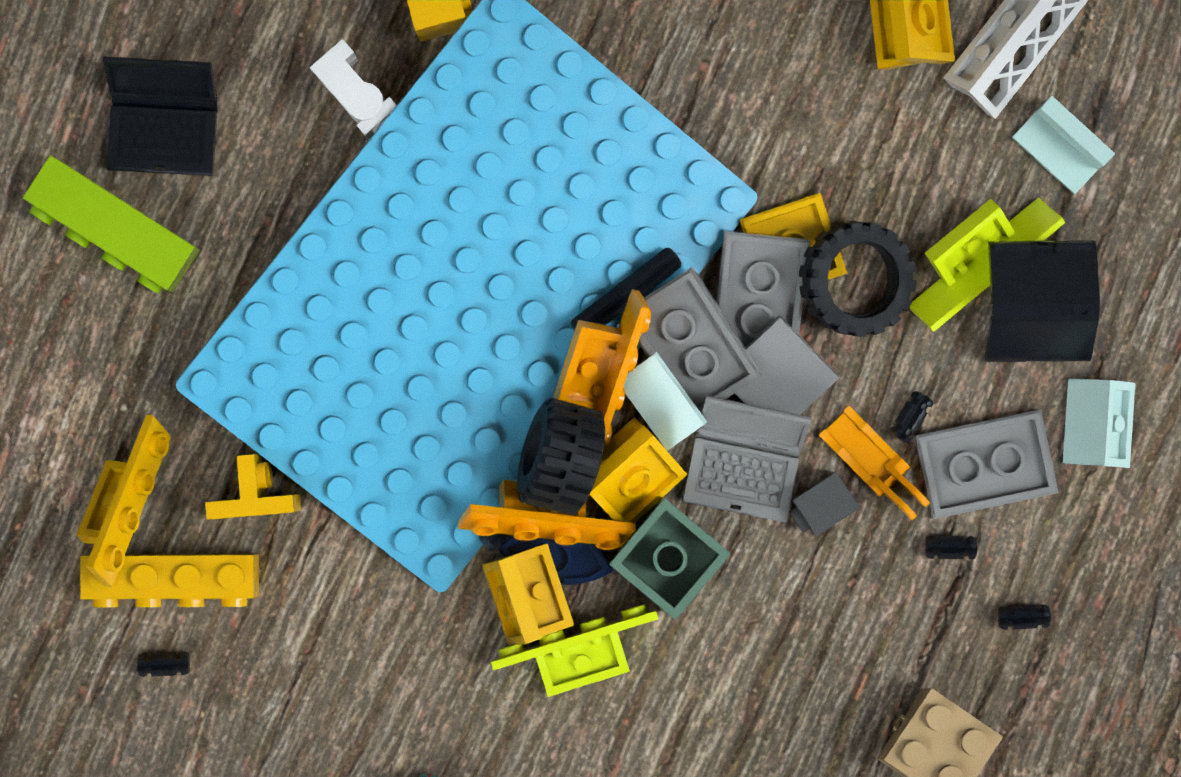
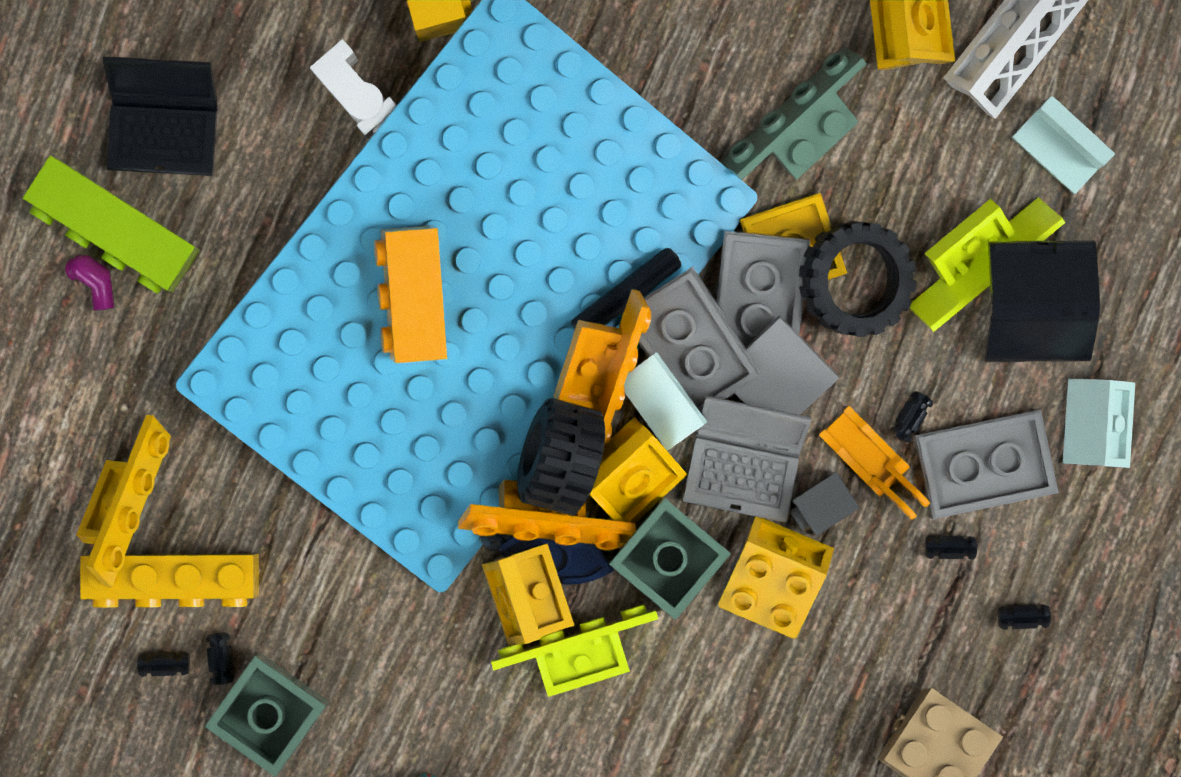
yellow bracket [205,454,302,520] -> none
none -> magenta arm [65,254,115,311]
none -> sand green brick [205,653,330,777]
none -> black piece [206,632,234,685]
none -> light orange brick [374,225,447,363]
none -> yellow bracket [718,516,834,638]
none -> sand green bracket [721,47,867,180]

